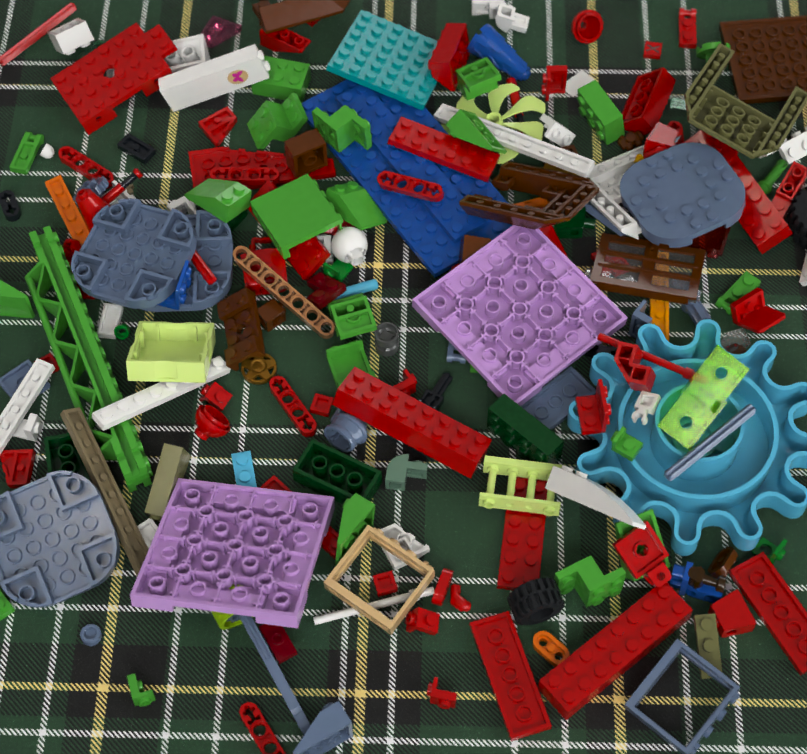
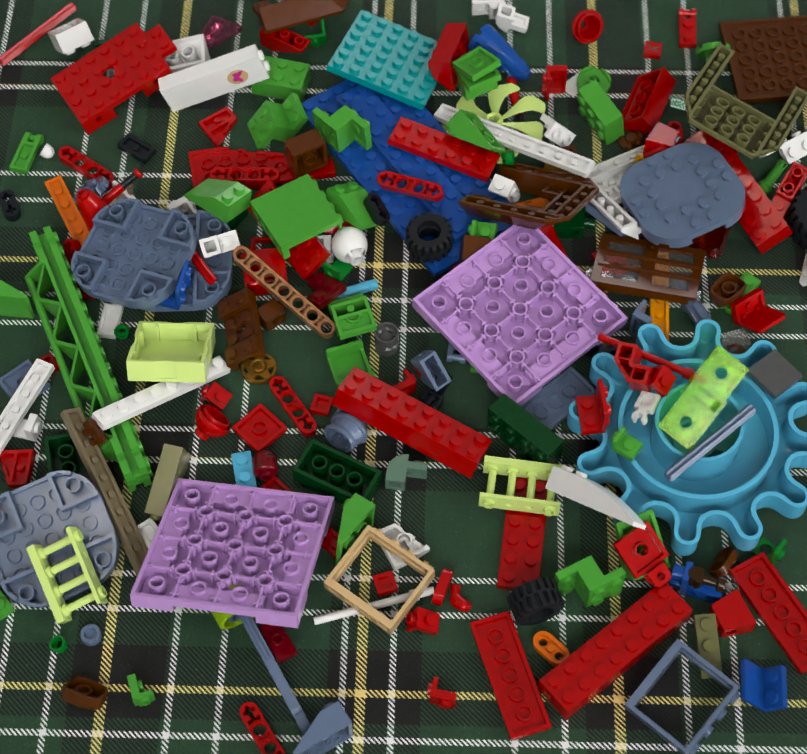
none -> yellowish green fence [26,526,108,624]
none -> green hinge [49,635,68,654]
none -> reddish brown piece [60,675,108,711]
none -> reddish brown piece [82,418,107,447]
none -> white brick [199,230,241,258]
none -> red plate [232,403,288,453]
none -> dark red head [252,450,278,481]
none -> green bracket [303,19,326,47]
none -> black beam [363,193,390,226]
none -> black tyre [405,212,453,264]
none -> sand blue torso [410,350,452,392]
none -> bright green plate [452,46,501,82]
none -> bright green bracket [468,219,498,240]
none -> white bracket [488,173,521,204]
none -> green hinge [501,151,515,166]
none -> bright green plate [576,66,611,93]
none -> red bracket [648,365,677,397]
none -> reddish brown piece [709,272,747,307]
none -> blue bracket [740,659,788,713]
none -> dark grey tile [746,349,803,399]

